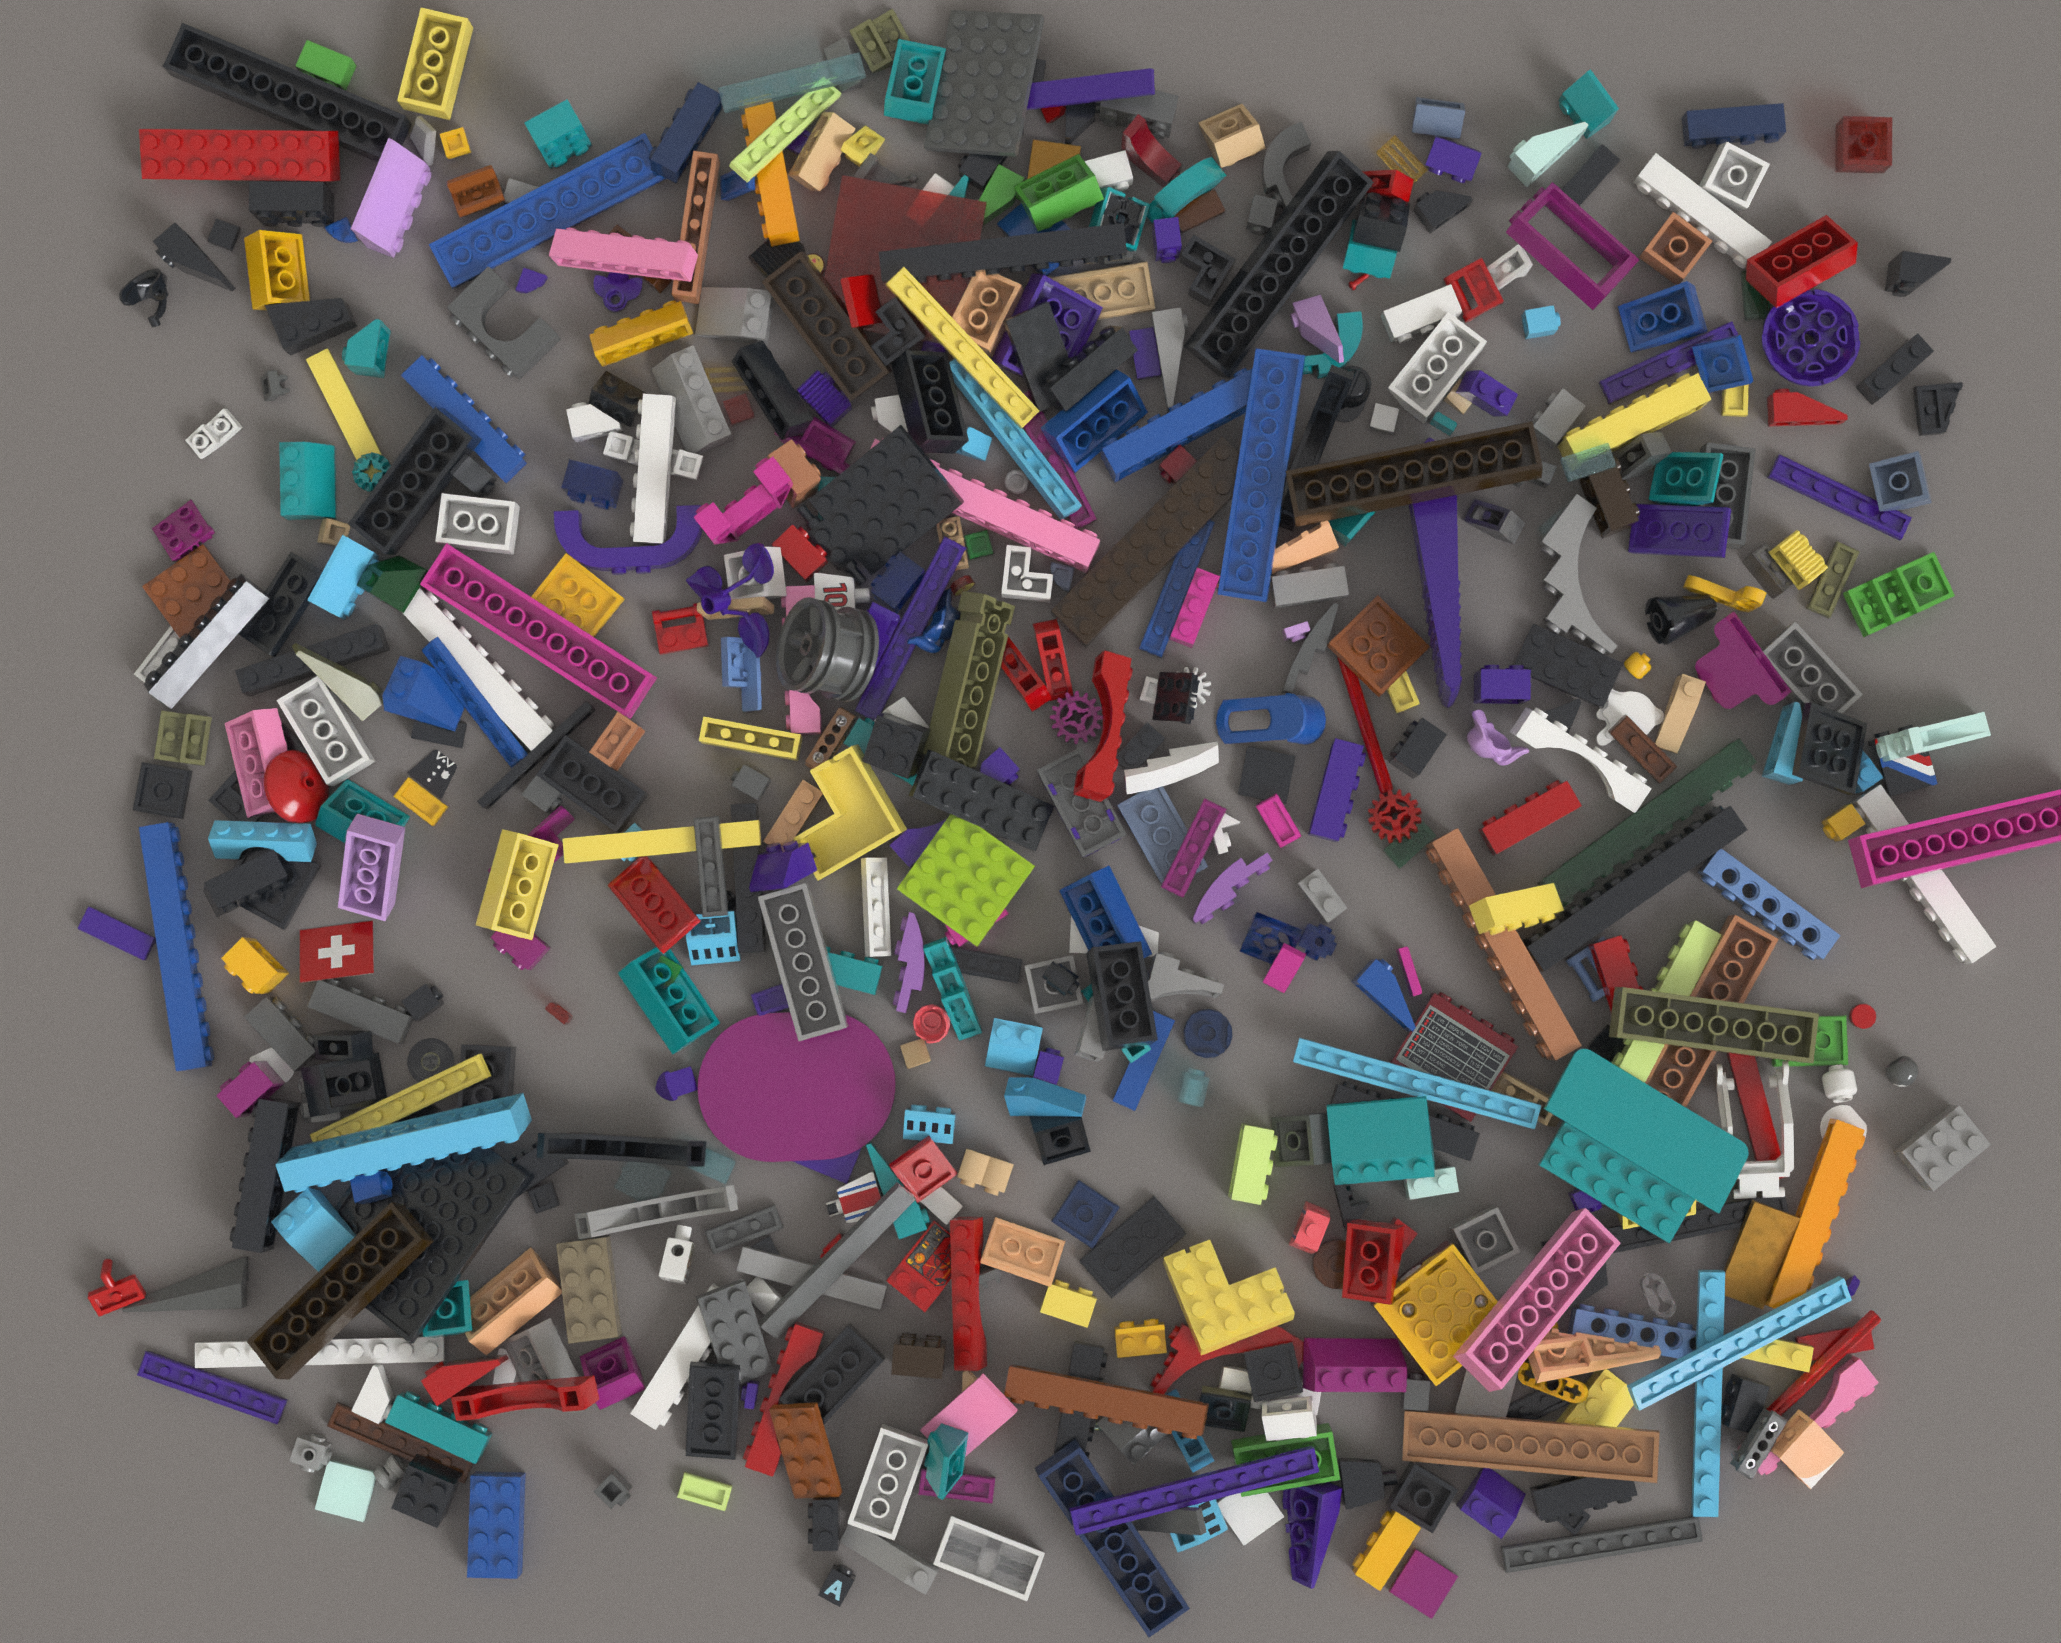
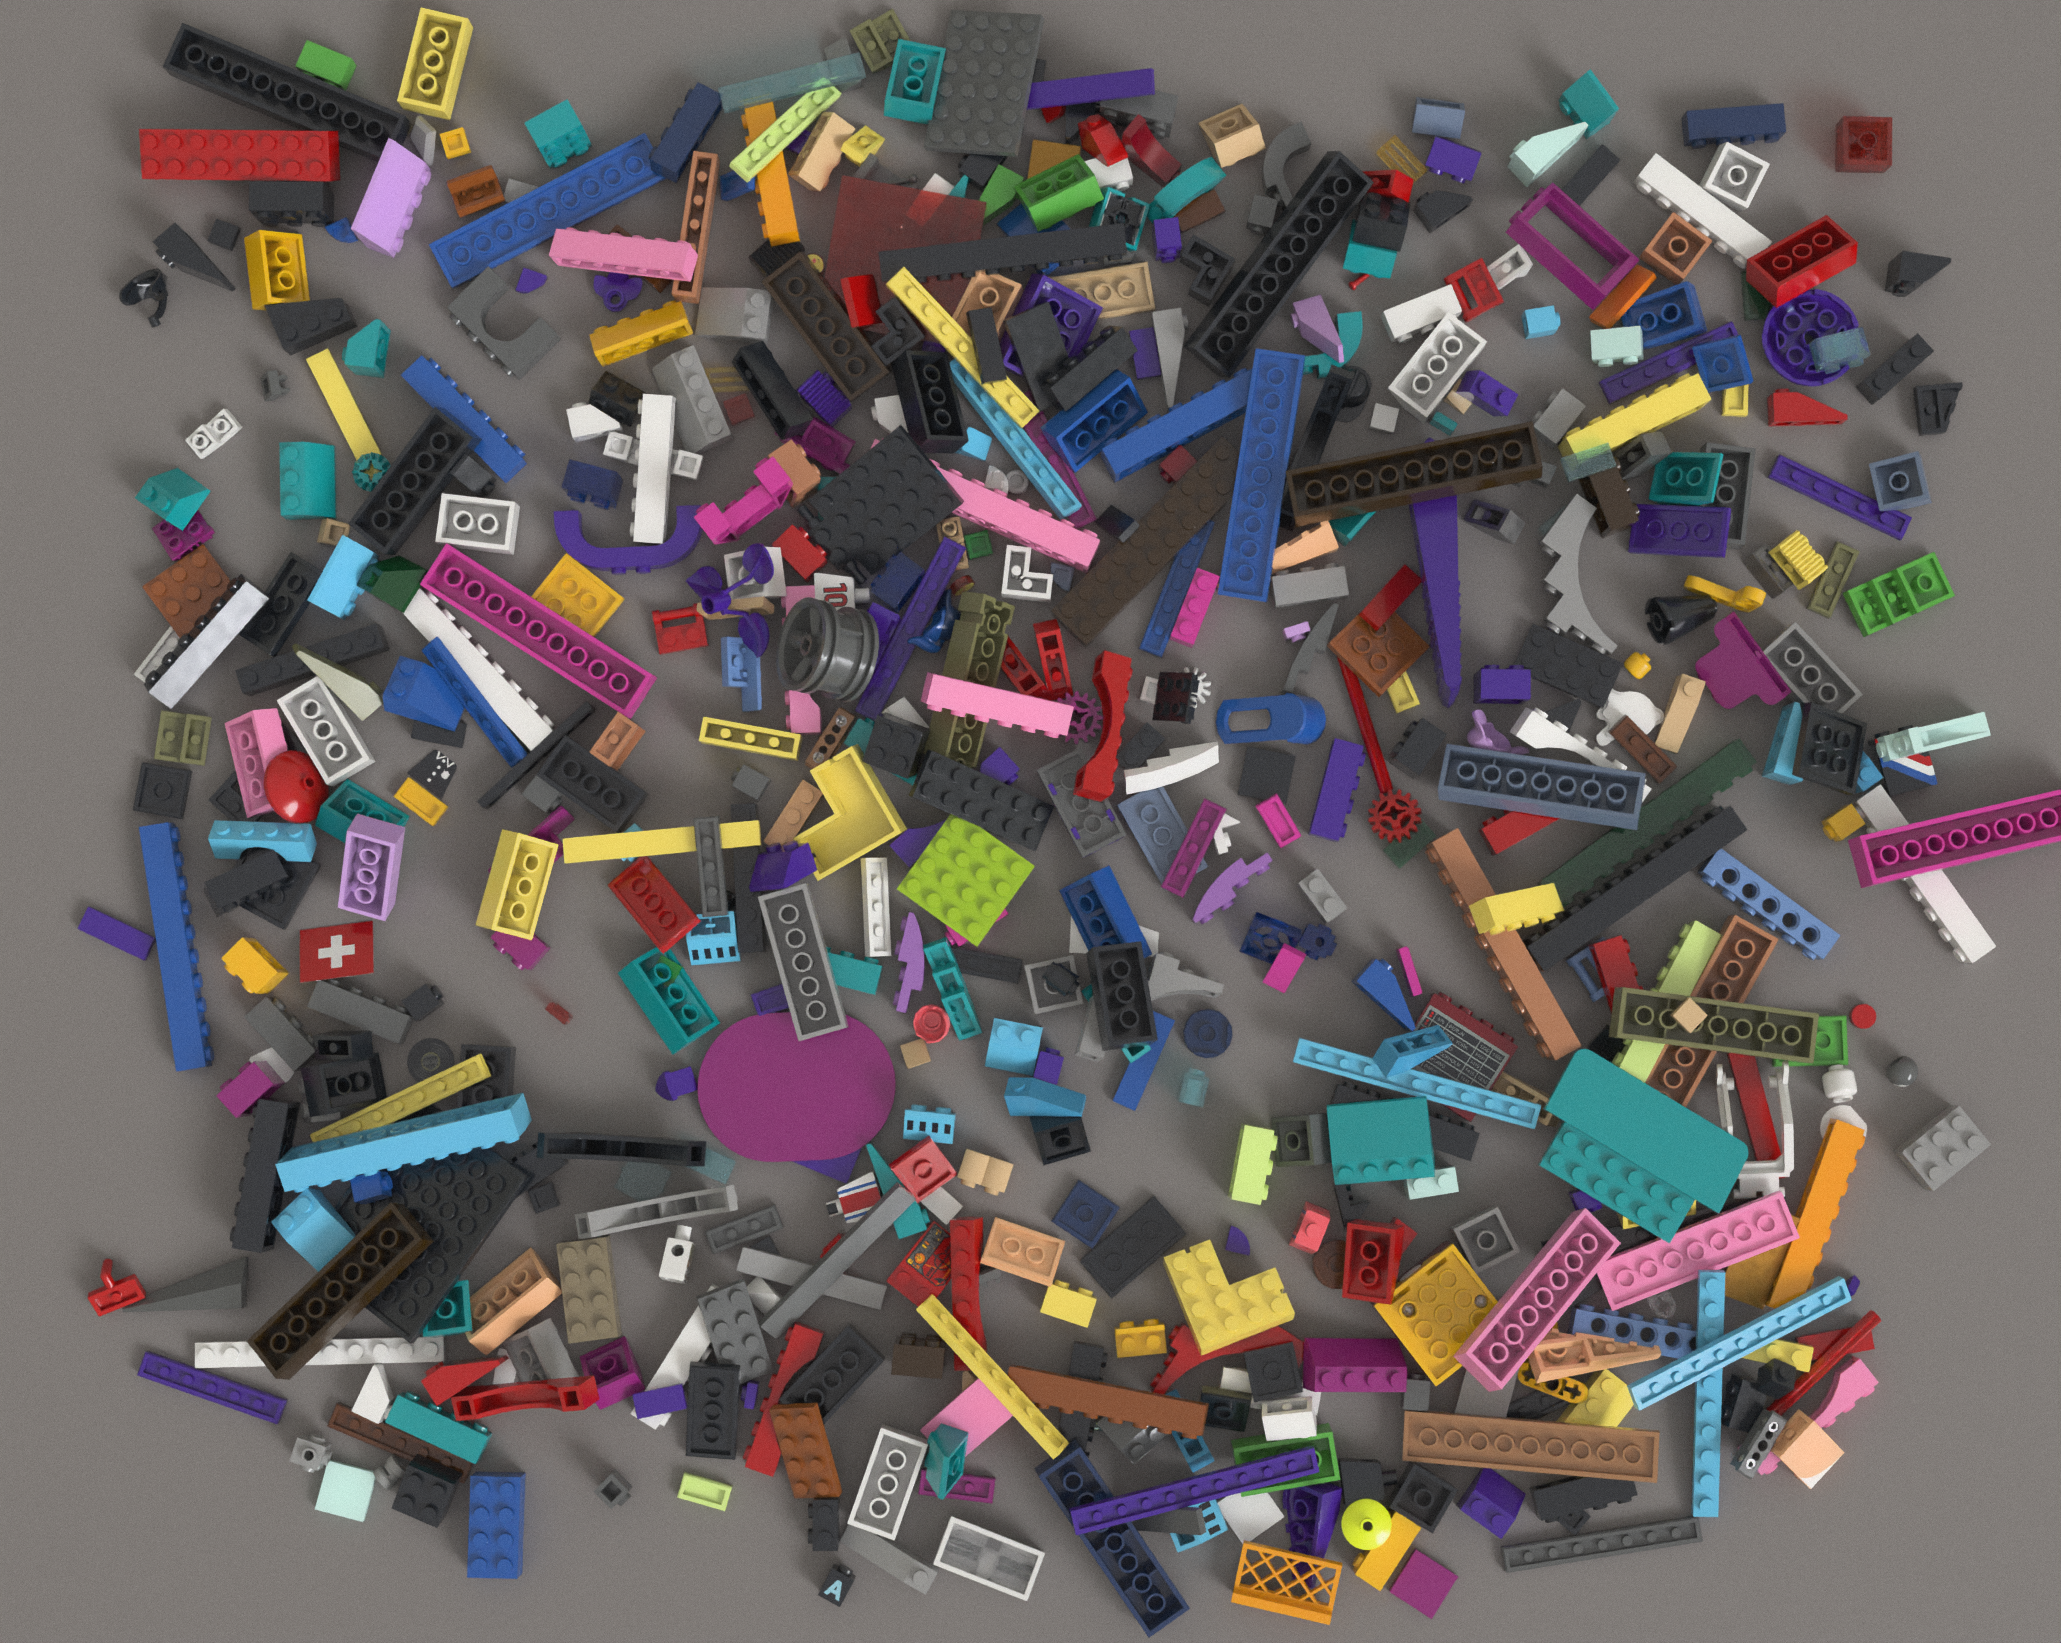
none -> teal slope [135,468,211,531]
none -> dark purple tile [632,1383,687,1419]
none -> light yellow tile [916,1294,1069,1460]
none -> bright pink brick [921,672,1074,738]
none -> black tile [966,307,1007,385]
none -> white tile [984,465,1008,494]
none -> red slope [1078,114,1128,167]
none -> black tile [1095,505,1140,543]
none -> dark purple tile [1225,1225,1250,1256]
none -> light orange fence [1231,1540,1342,1625]
none -> neon yellow dish [1341,1499,1392,1550]
none -> red tile [1359,564,1422,631]
none -> dark azure slope [1372,1025,1452,1077]
none -> sand blue brick [1438,744,1646,830]
none -> orange tile [1589,264,1657,329]
none -> light aqua brick [1590,326,1644,367]
none -> bright pink plate [1597,1190,1800,1311]
none -> tan tile [1670,997,1708,1033]
none -> black brick [1756,1358,1796,1400]
none -> clear light blue brick [1809,327,1870,374]

